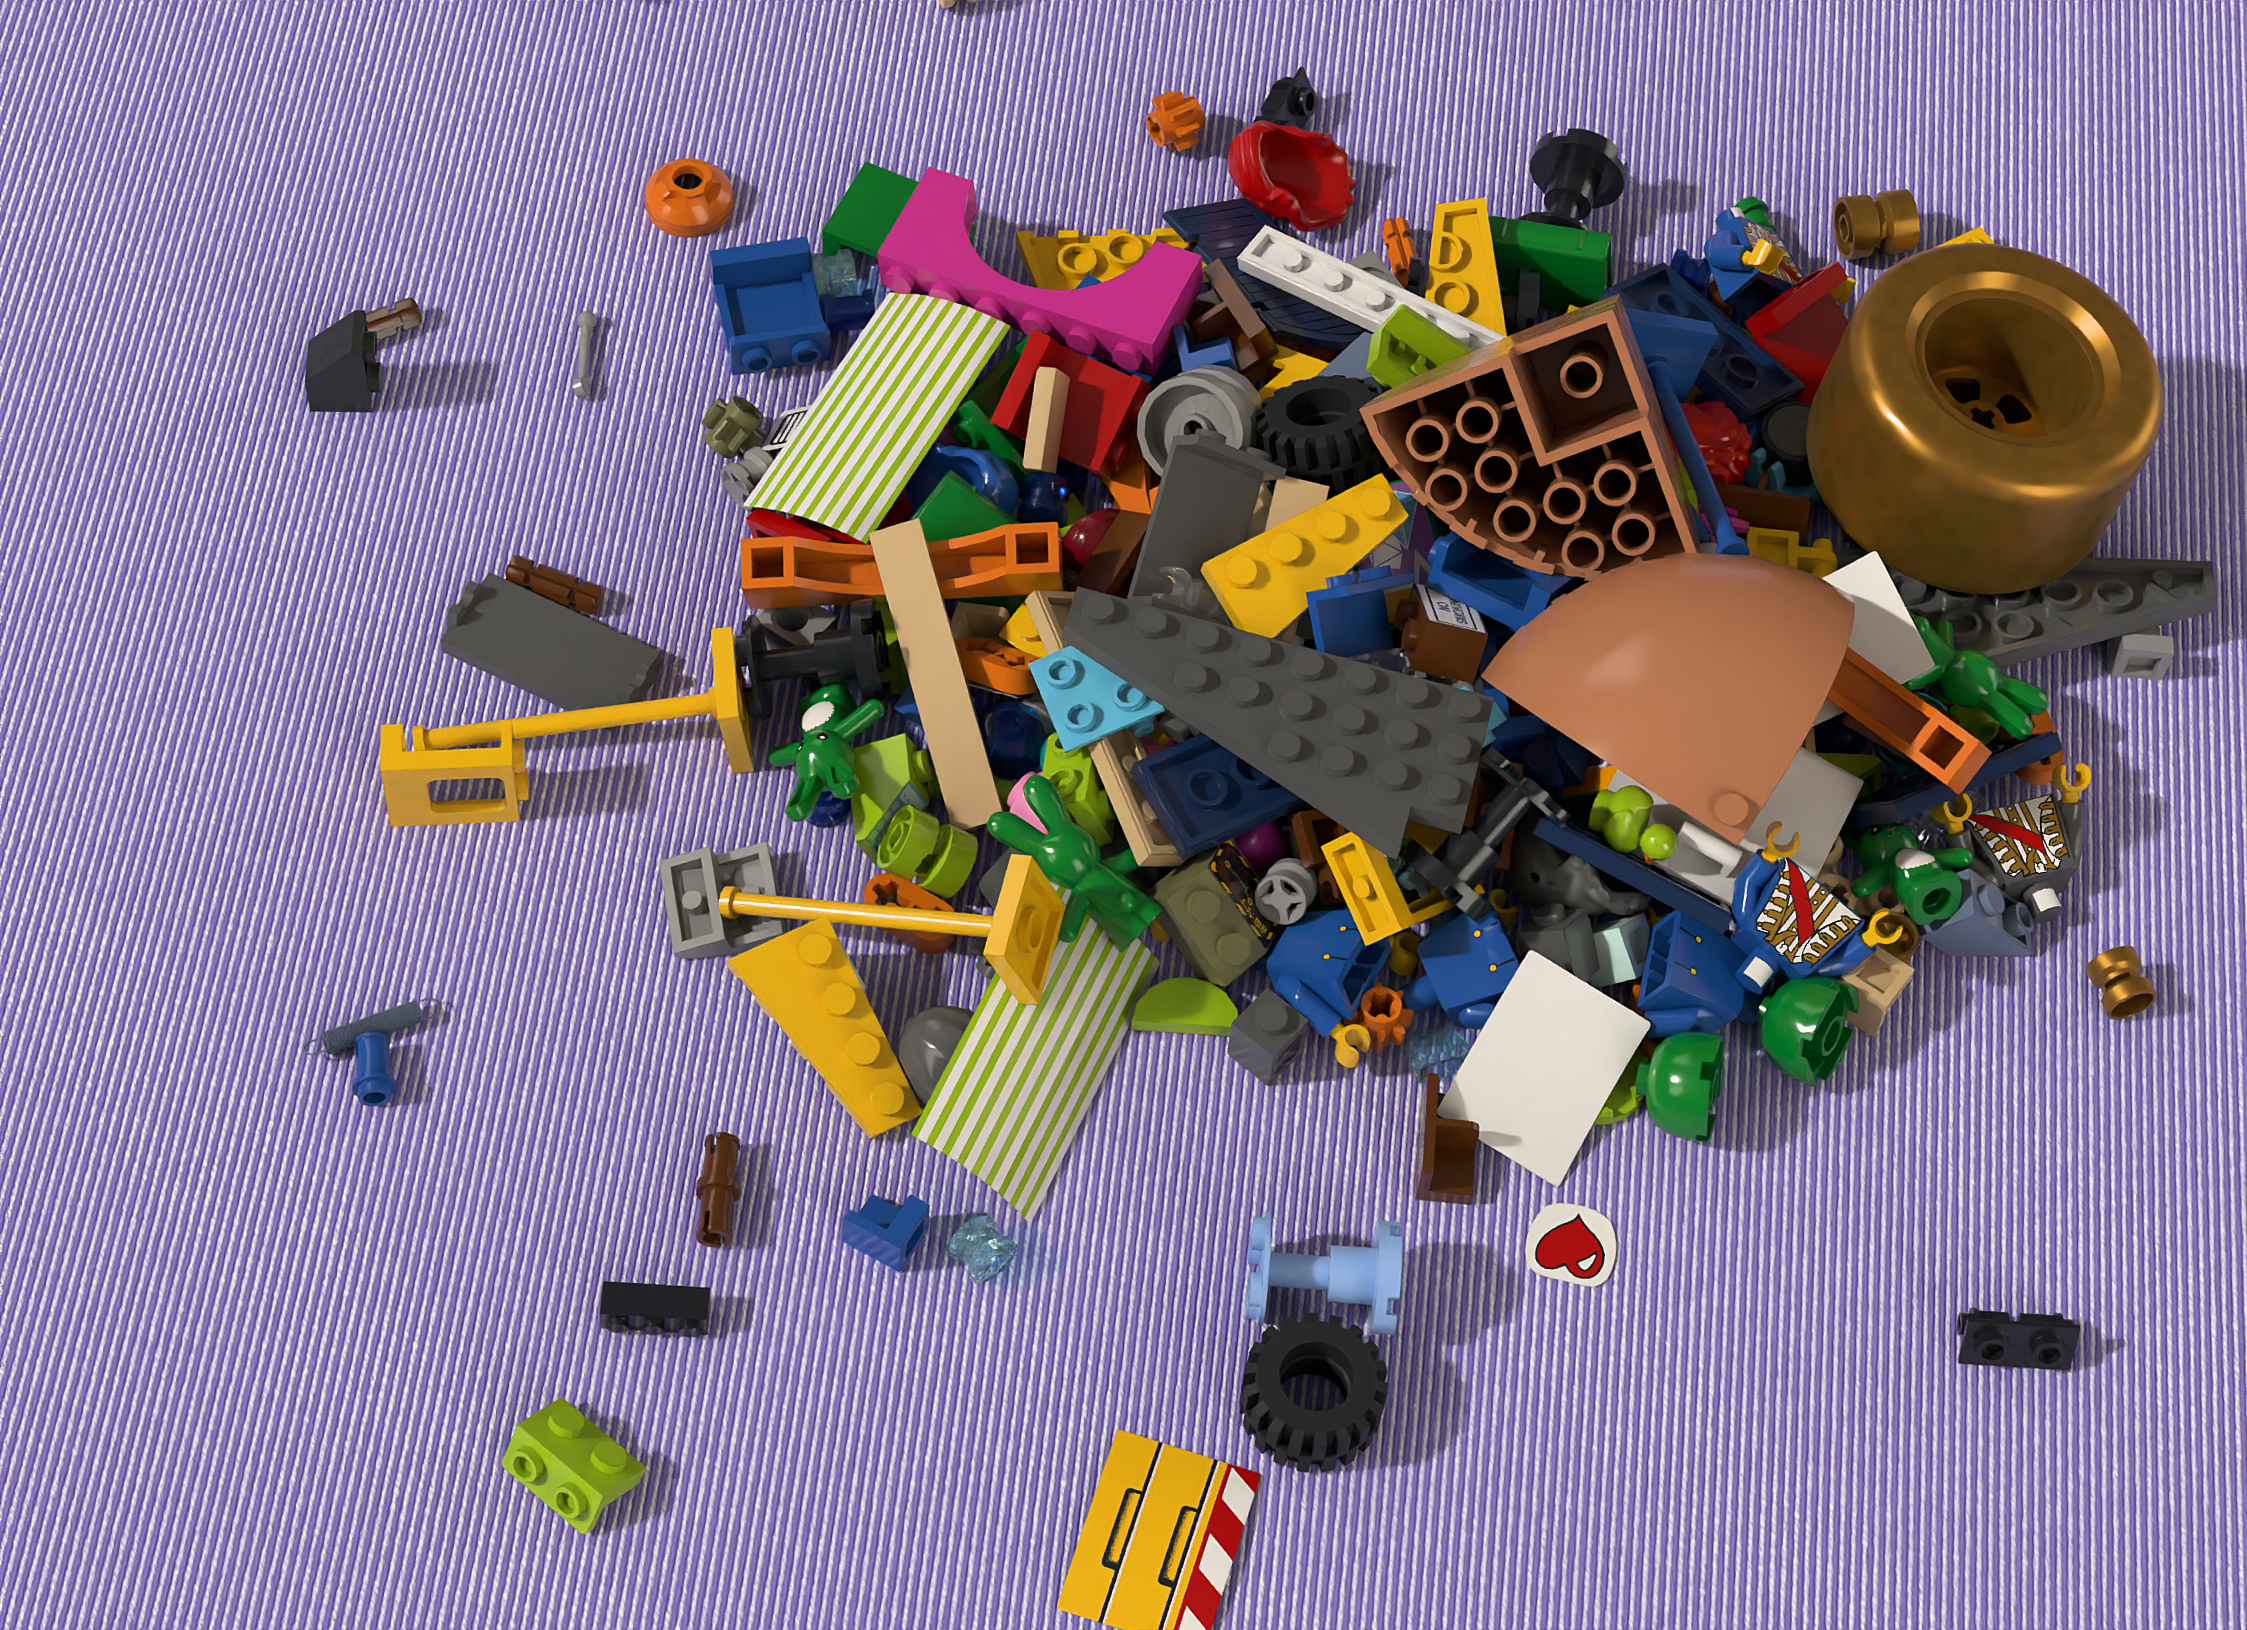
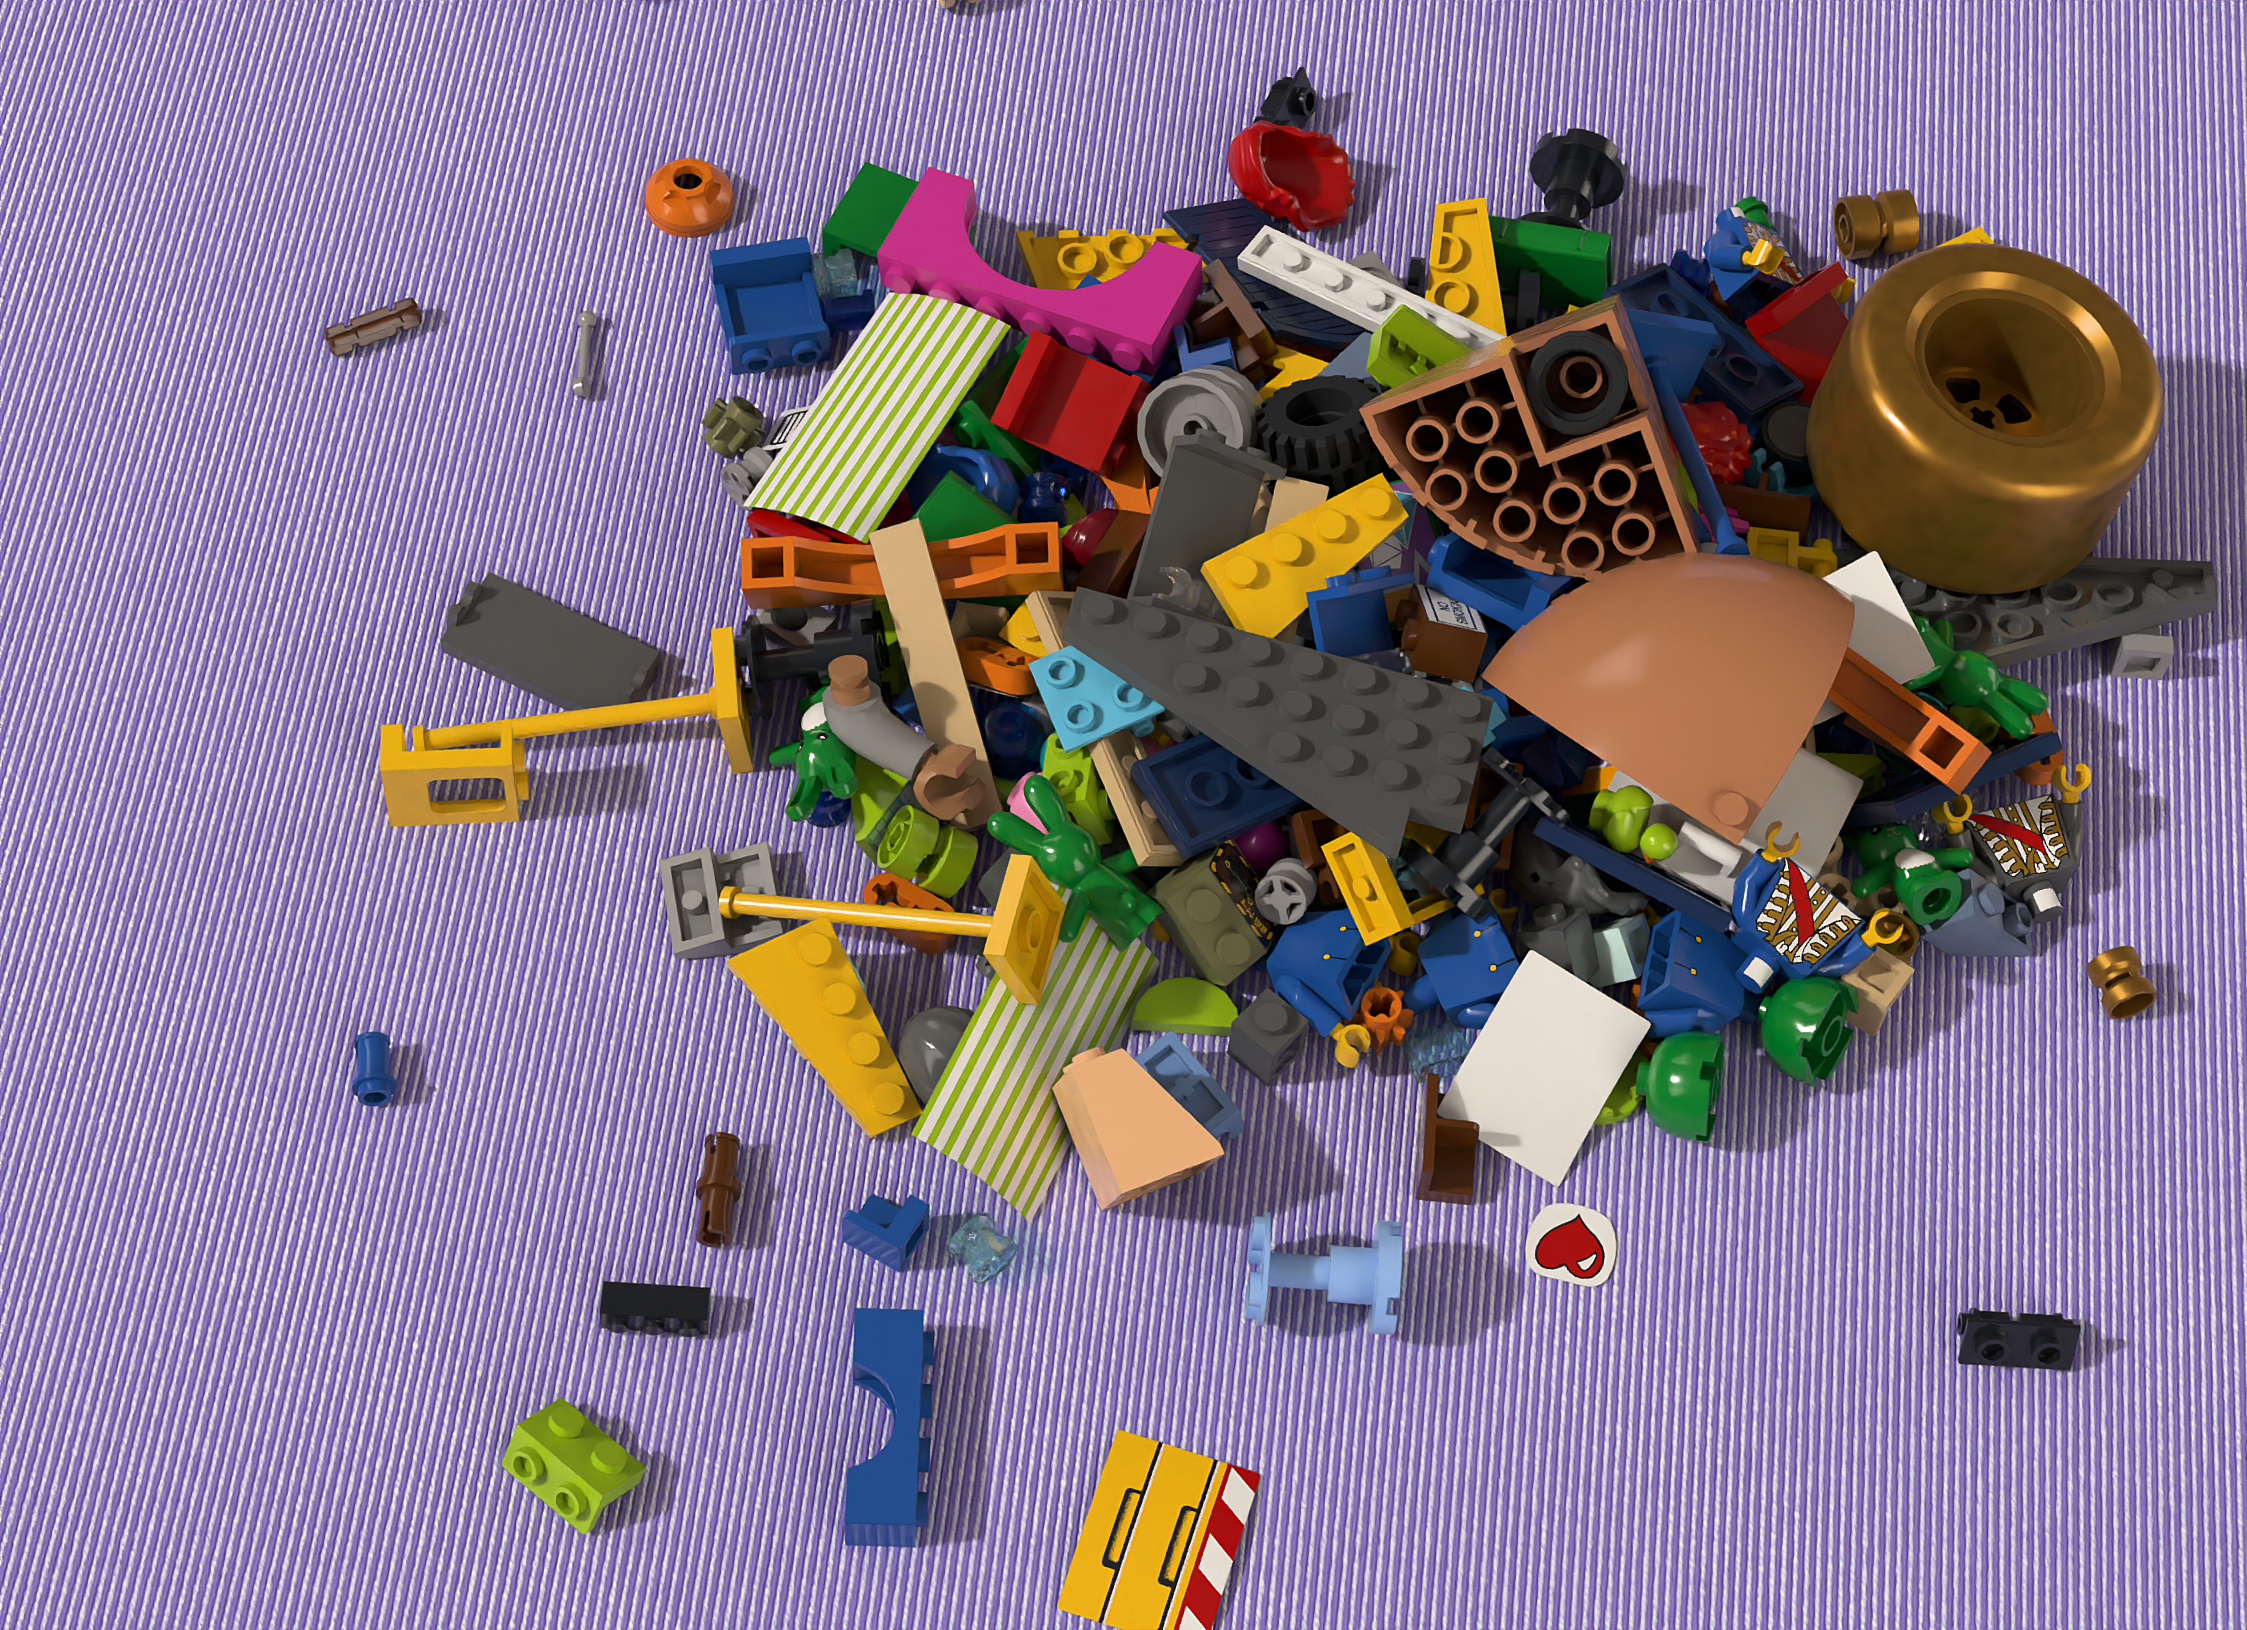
sand blue piece [303,998,441,1055] -> none
pearl dark grey slope [305,310,382,413] -> none
reddish brown axle [505,555,605,615] -> none
tan tile [1023,366,1070,478] -> none
orange gear [1146,90,1206,152] -> none
black tyre [1239,1313,1388,1473] -> none
orange axle [1382,217,1427,292] -> none
none -> piece [822,655,986,820]
none -> blue arch [845,1308,935,1548]
none -> light nougat slope [1052,1046,1225,1211]
none -> medium blue hinge [1134,1030,1245,1139]
none -> black tyre [1526,331,1628,435]

